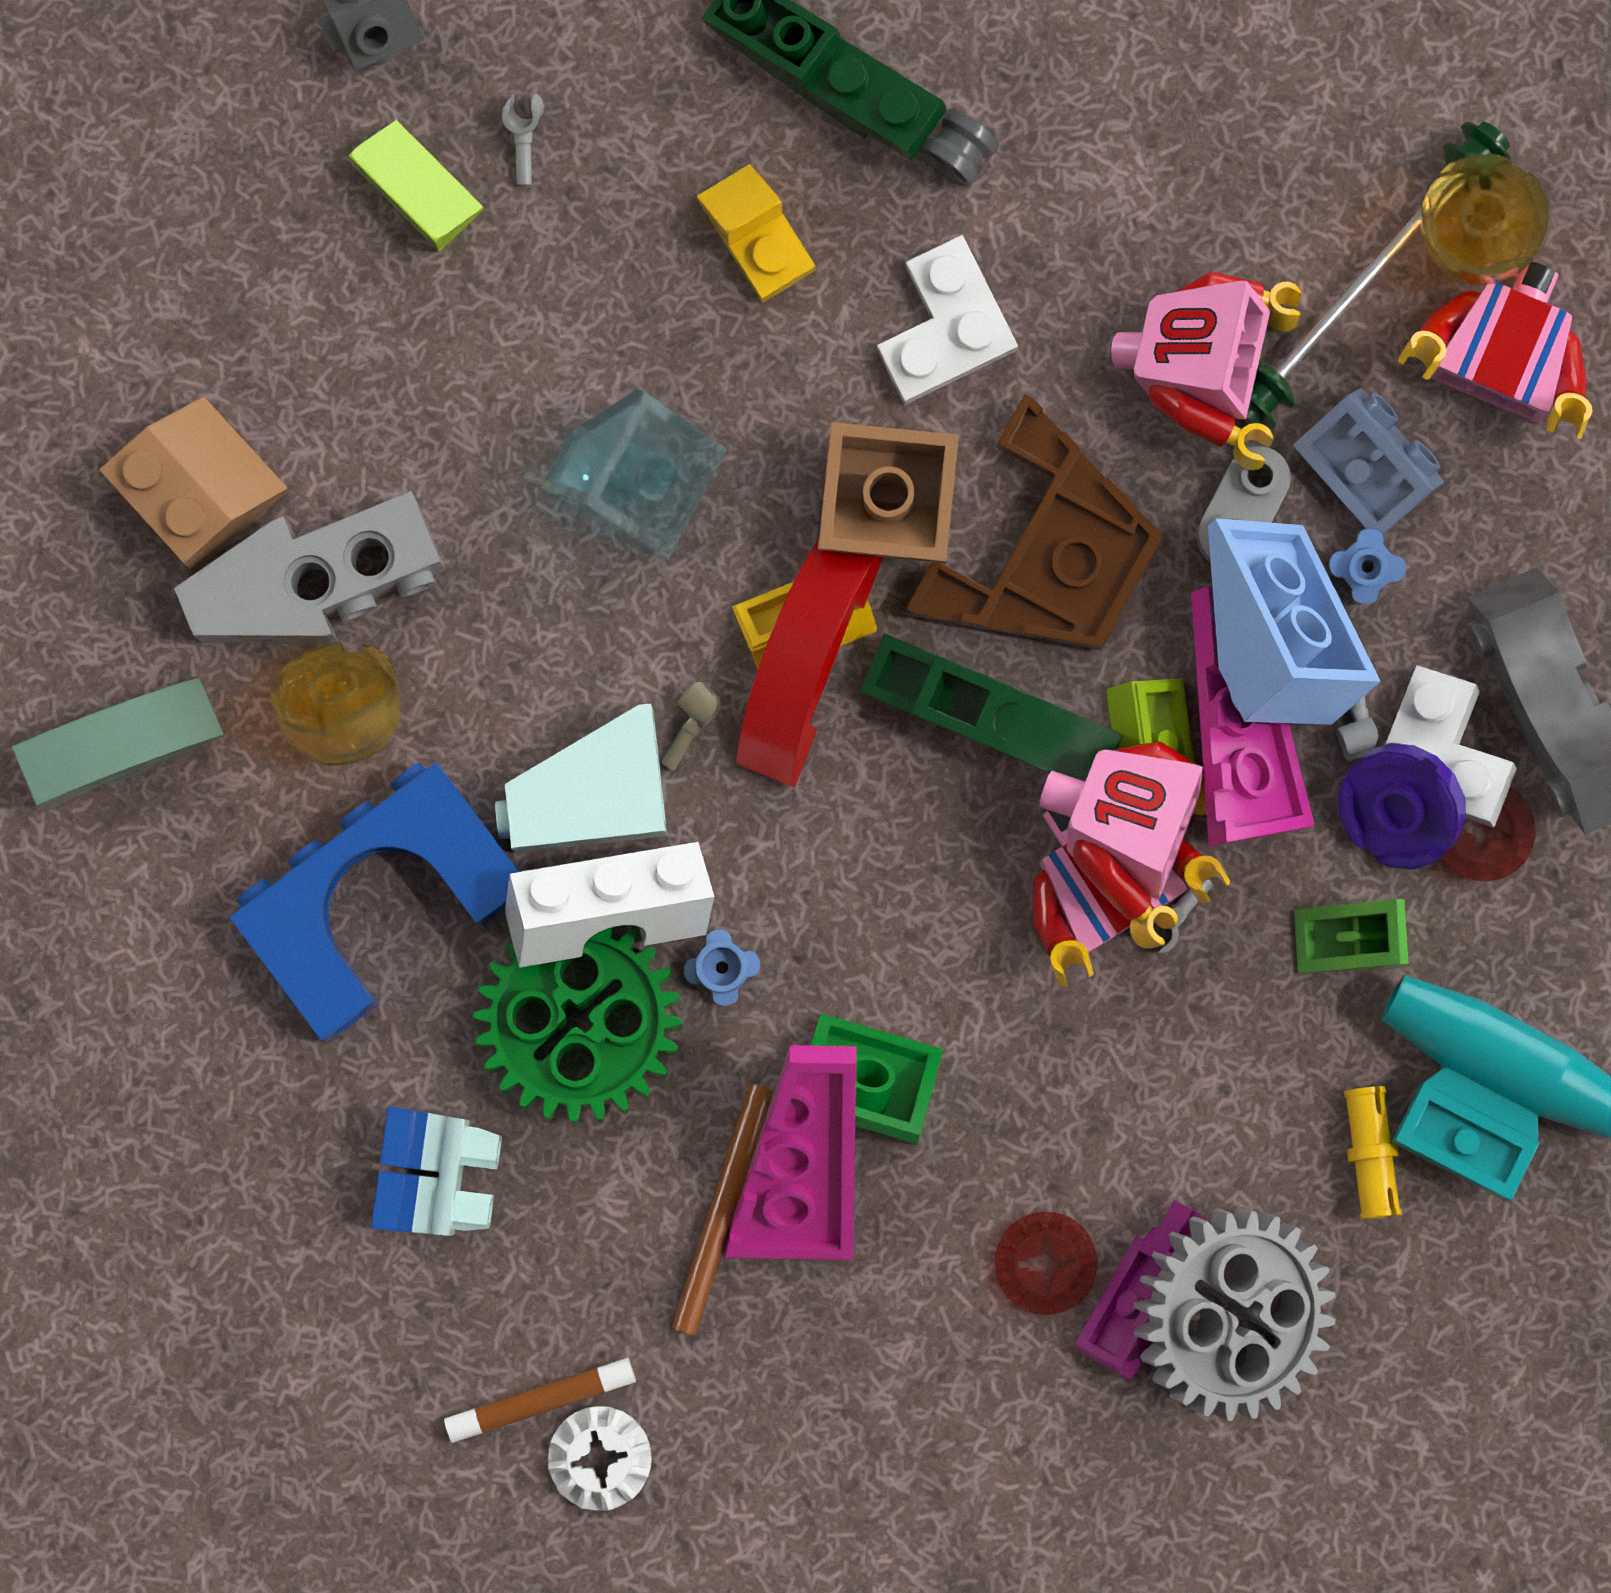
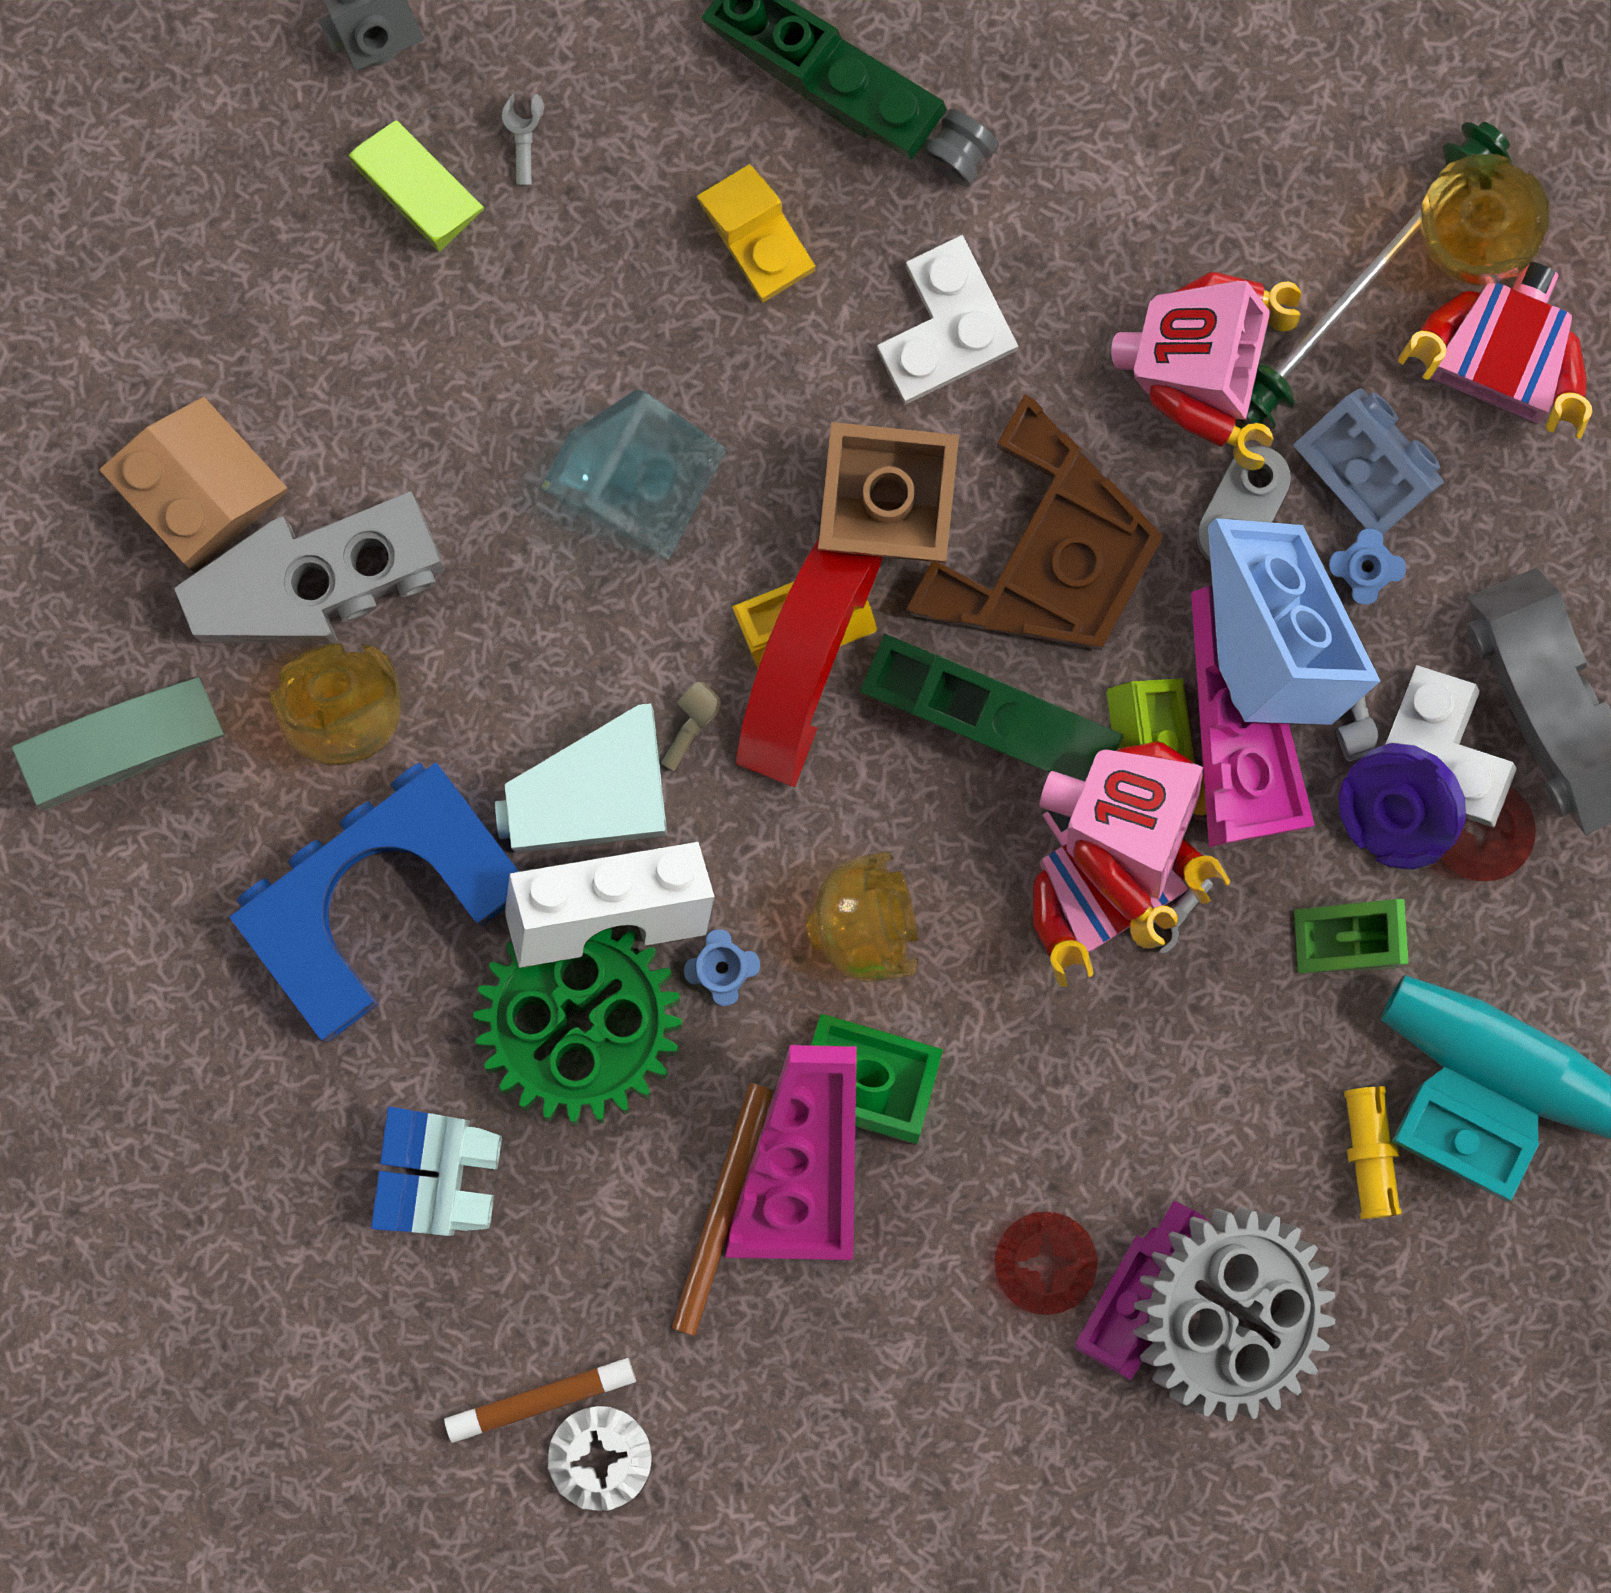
none -> clear yellow cylinder [806,852,919,982]

